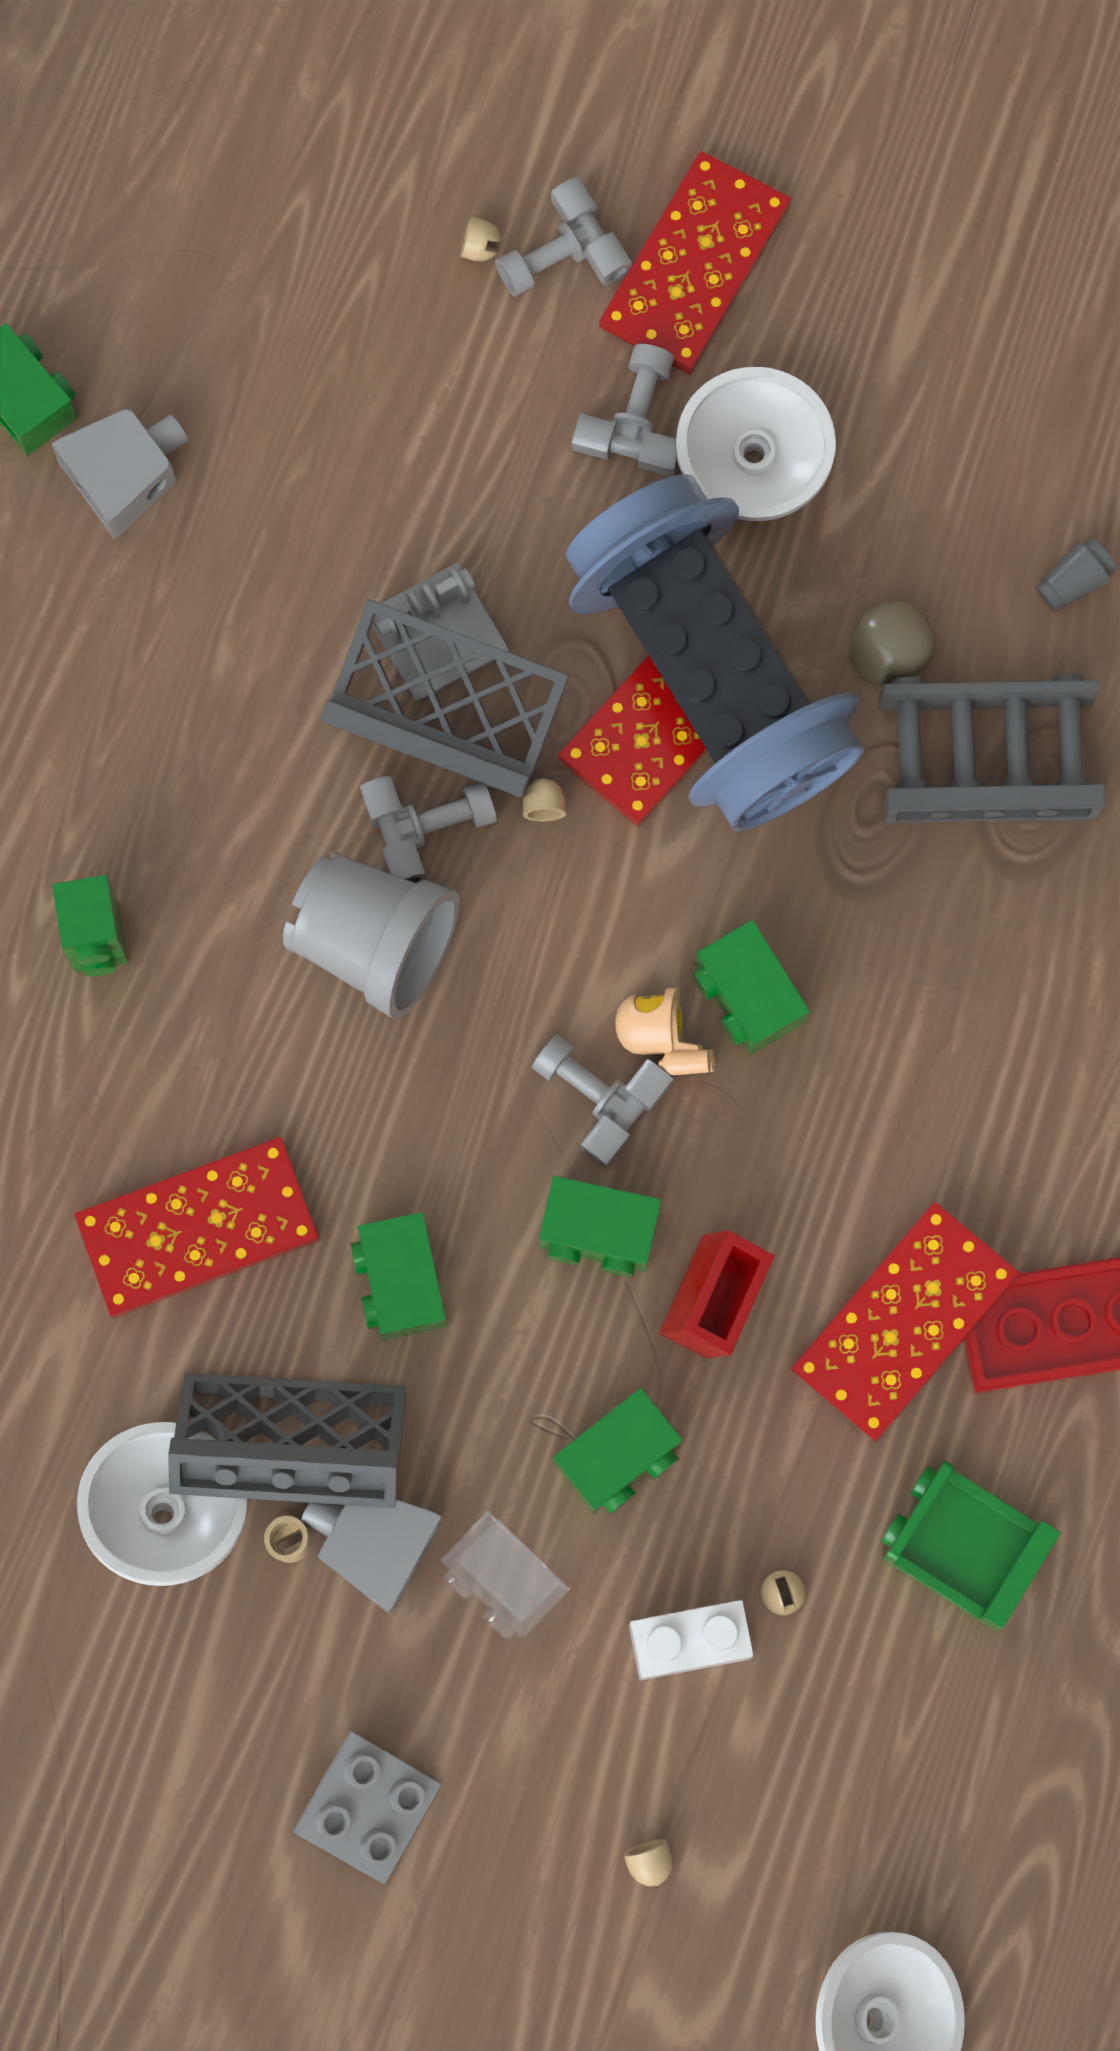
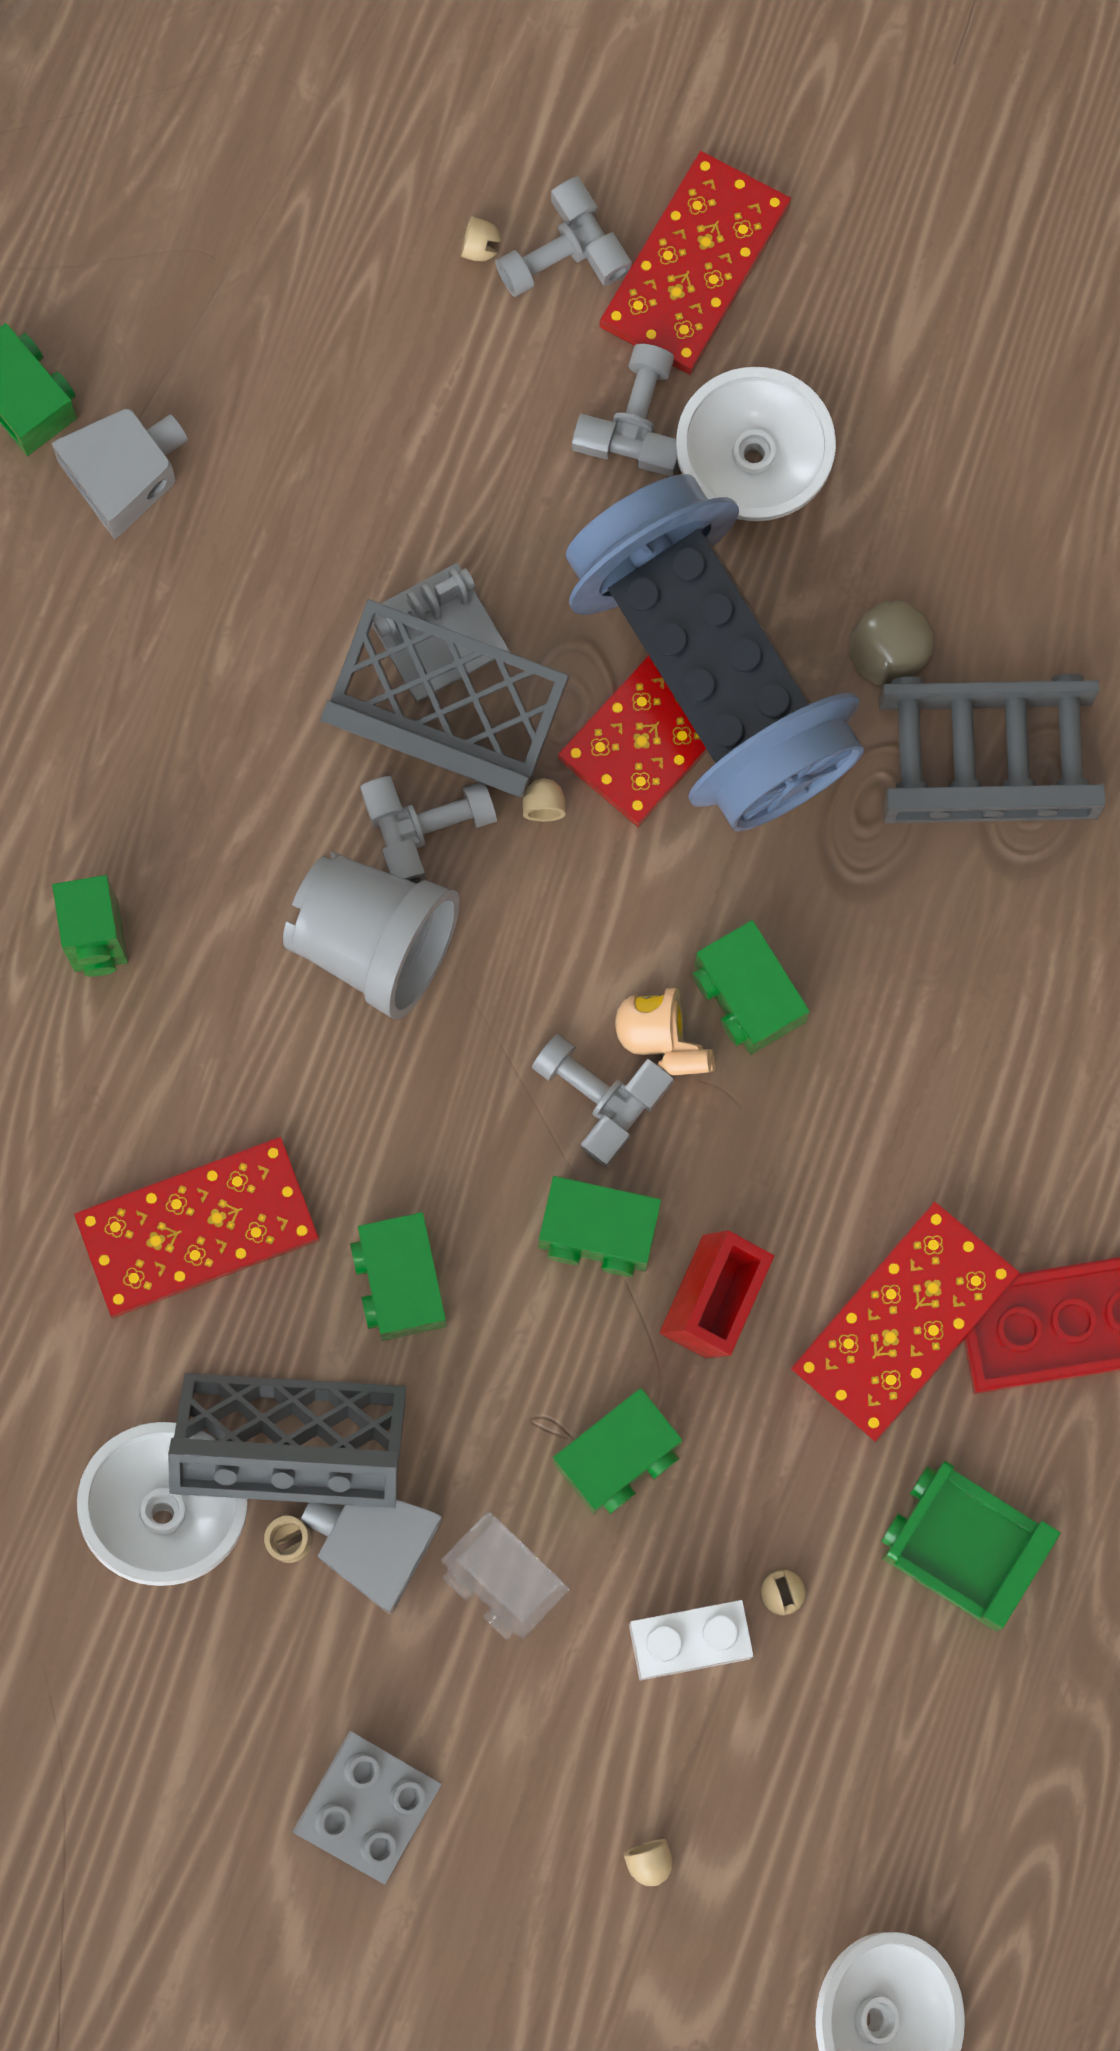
dark grey cone [1036,537,1118,612] -> none

